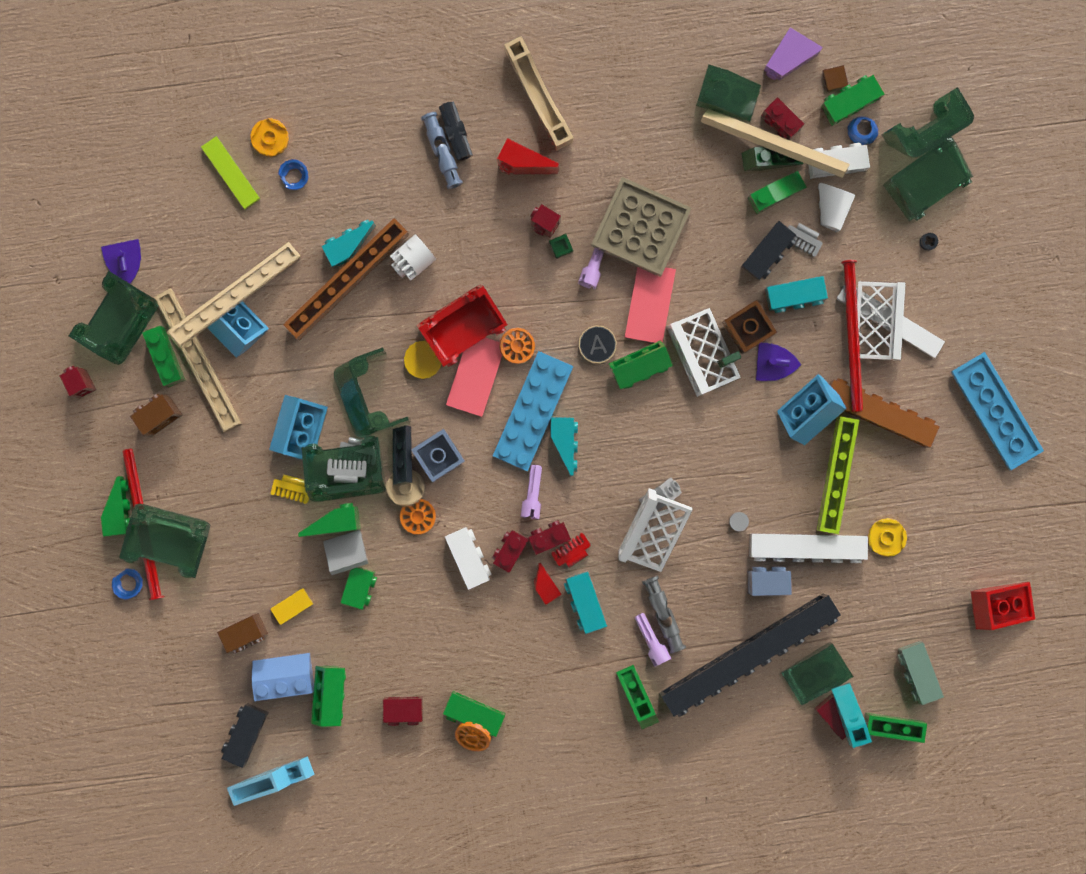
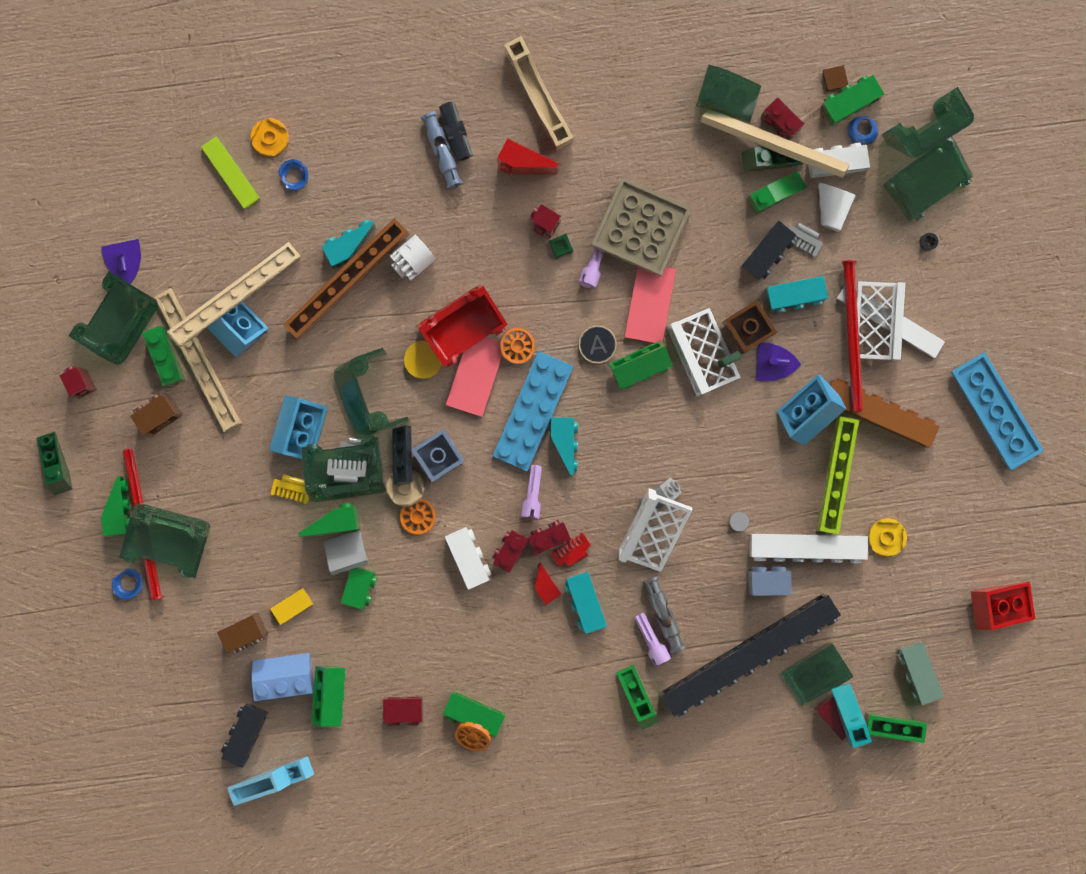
medium lavender slope [764,27,823,80] -> none
none -> dark green slope [37,431,73,495]

